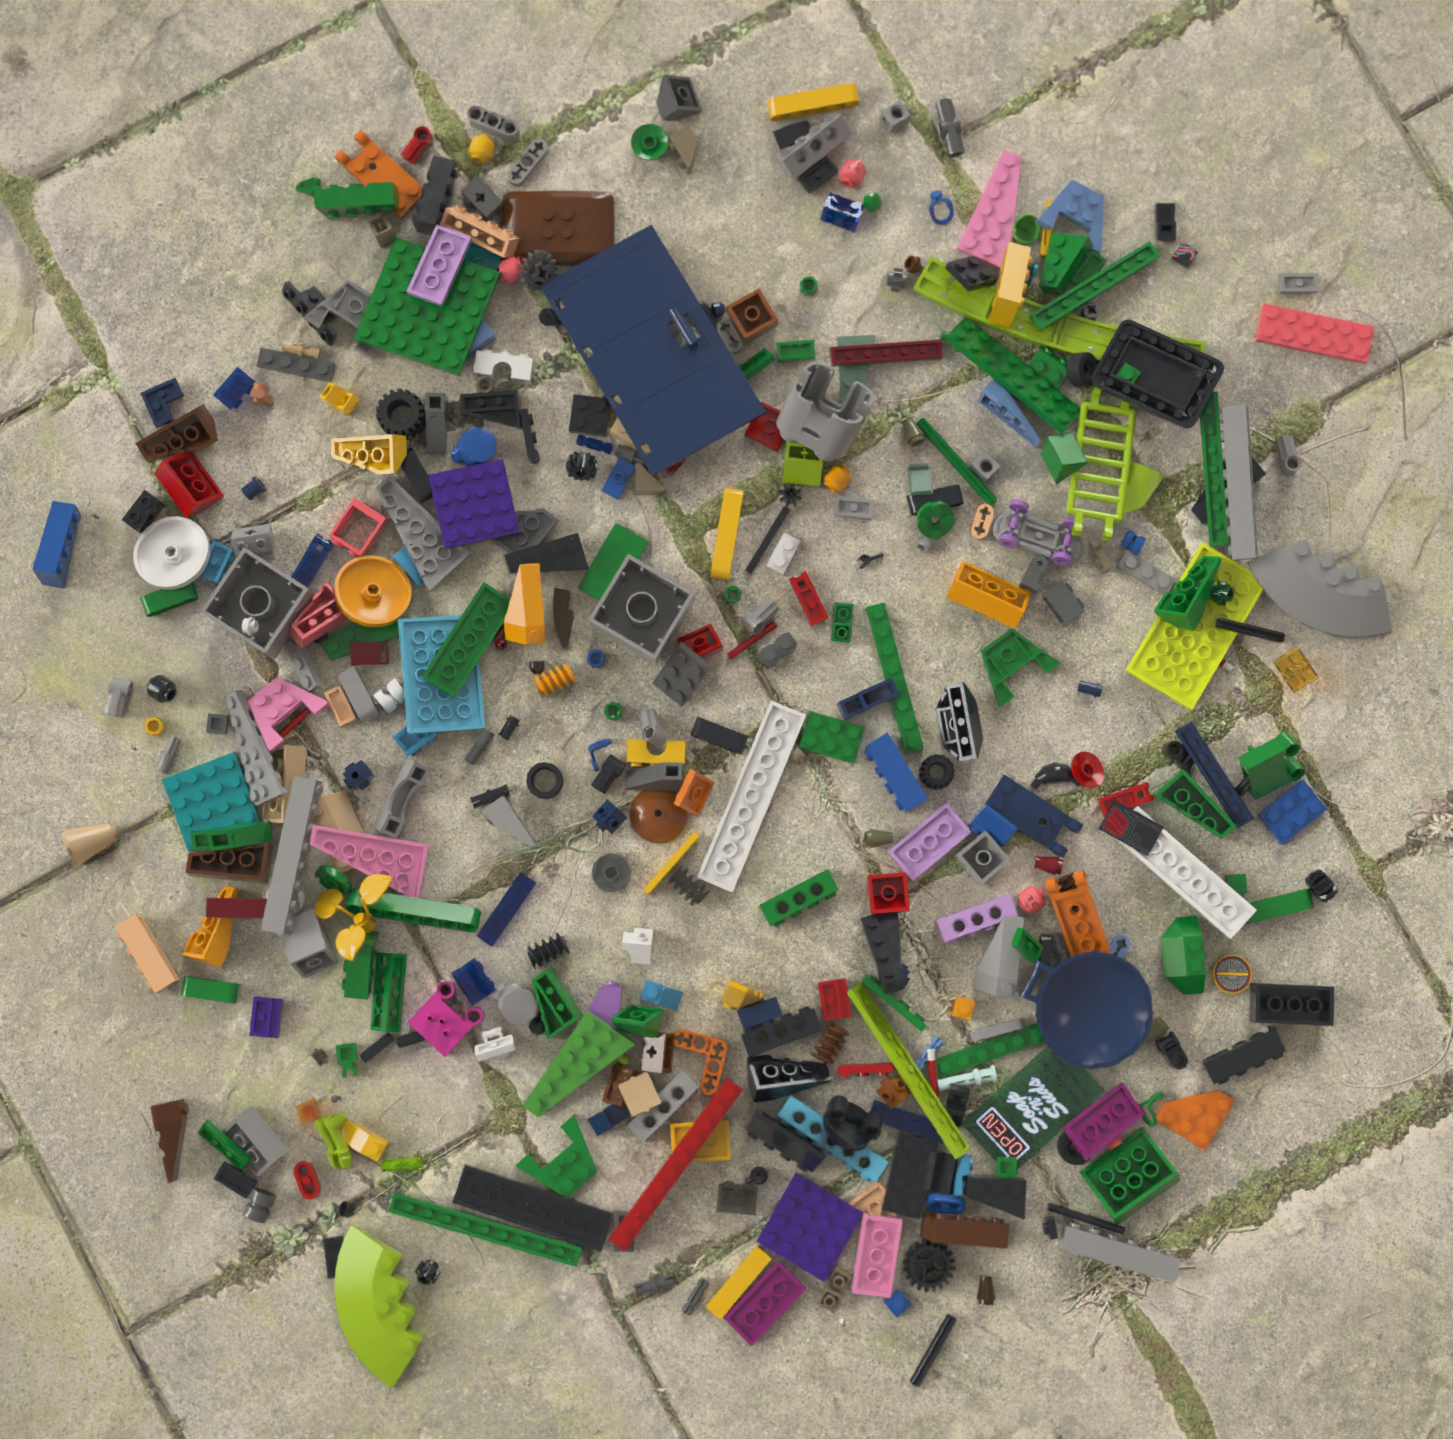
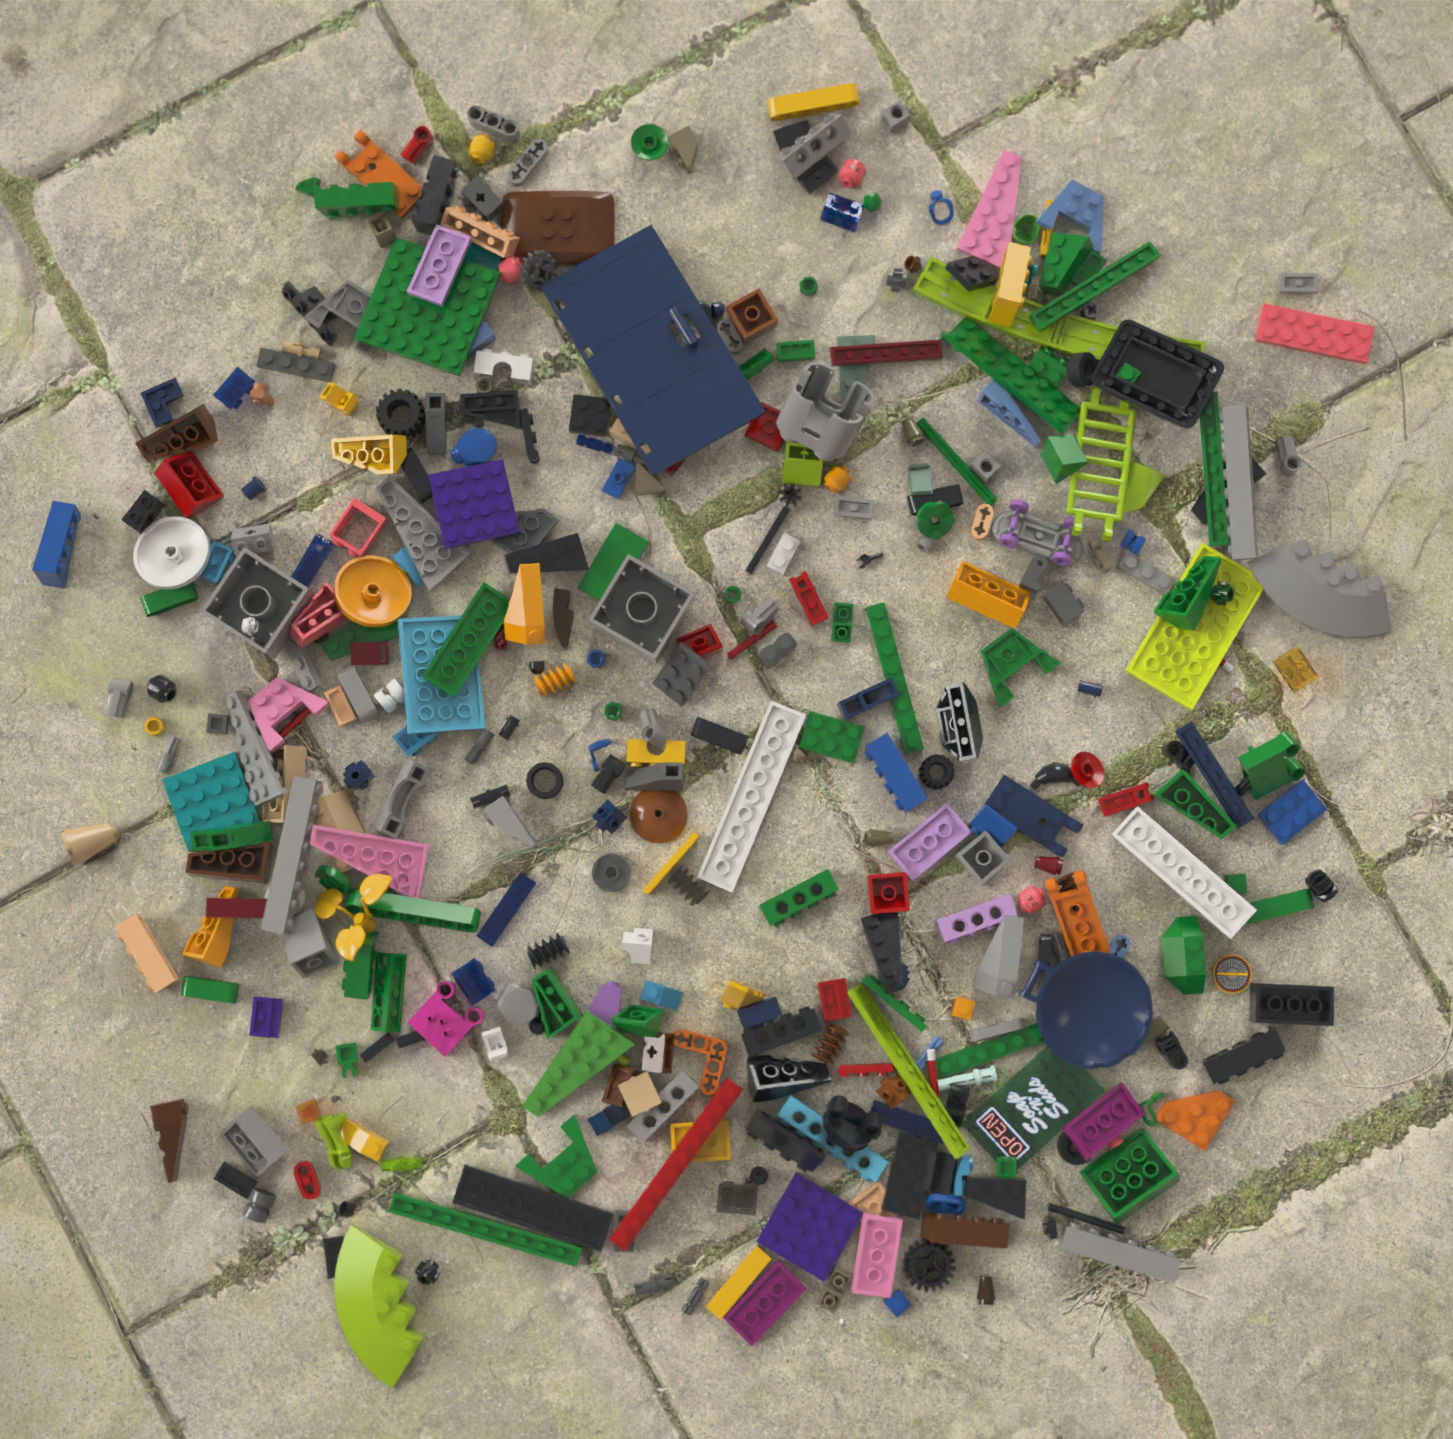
green tile [198,1120,251,1171] -> none
white plate [475,1034,515,1062] -> none
black piece [539,308,561,327] -> none
black gear [566,451,598,482] -> none
dark grey slope [656,75,702,121] -> none
orange plate [674,769,715,817] -> none
yellow beam [710,487,744,581] -> none
black axle [910,1314,956,1387] -> none
dark grey piece [935,98,965,158] -> none
green plate [1011,928,1043,964] -> none
black sticker [1099,800,1163,856] -> none
black slope [1155,203,1176,241] -> none
tile [1171,242,1198,269] -> none
black axle [1215,618,1285,643] -> none

